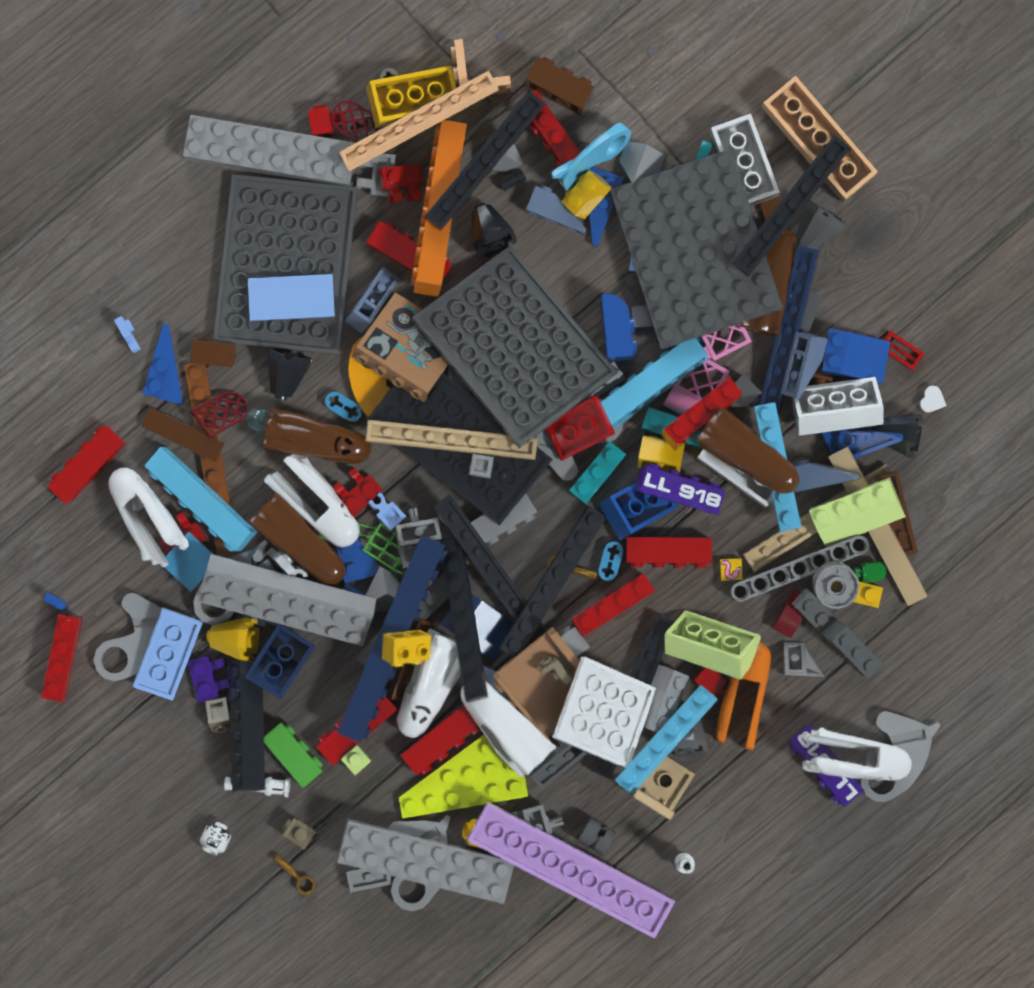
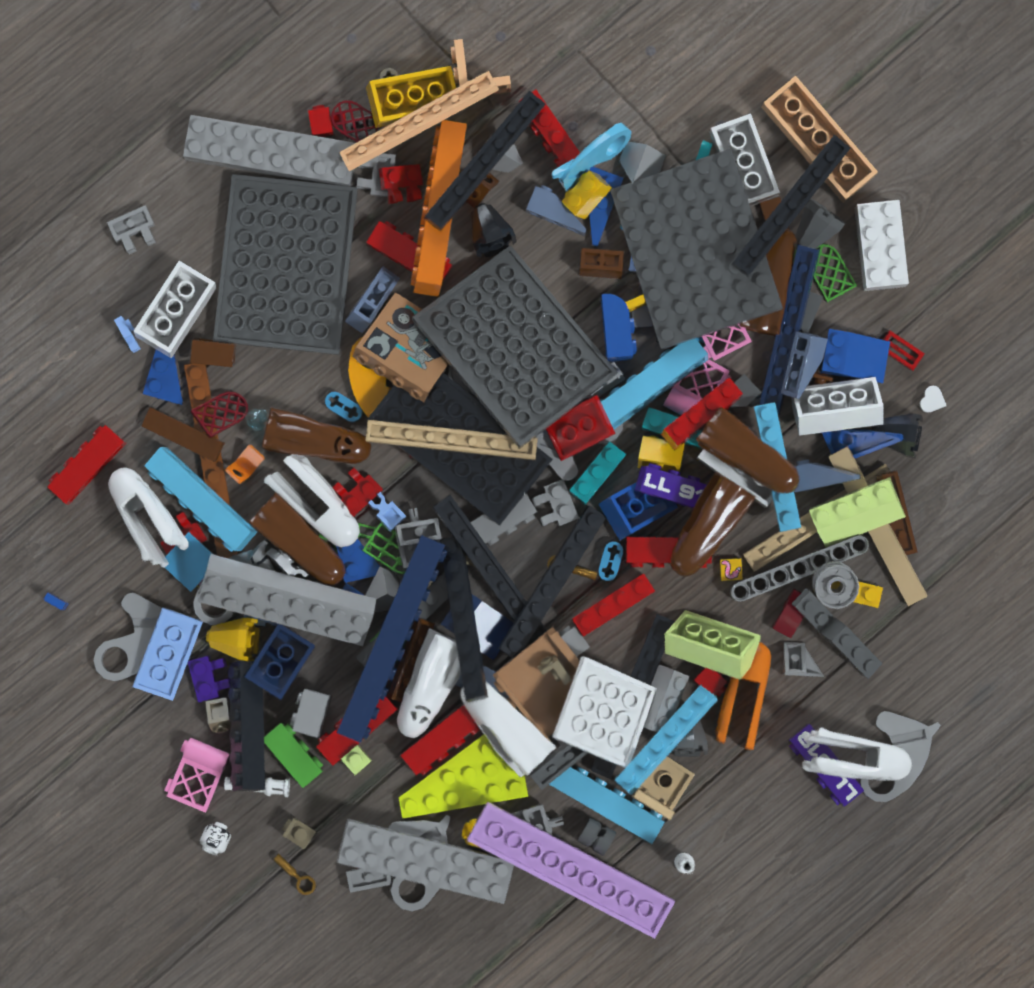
red brick [41,614,83,702] -> none
light blue tile [248,274,335,321] -> none
black cone [268,348,313,400] -> none
yellow brick [382,630,431,667] -> none
light grey tile [469,454,494,479] -> none
black pin [499,168,527,191] -> none
reddish brown brick [526,57,594,116] -> none
green arm [852,561,886,583] -> none
none -> light grey plate [107,205,156,255]
none -> white brick [134,261,216,358]
none -> bright pink piece [164,738,230,813]
none -> orange bracket [225,445,265,484]
none -> light grey brick [290,689,332,737]
none -> reddish brown bracket [466,173,499,208]
none -> light grey plate [532,479,579,526]
none -> medium azure brick [549,766,665,844]
none -> reddish brown hinge [579,248,624,279]
none -> yellow tile [625,294,647,312]
none -> reddish brown piece [670,471,756,577]
none -> bright green window [814,244,857,302]
none -> white brick [855,200,909,291]

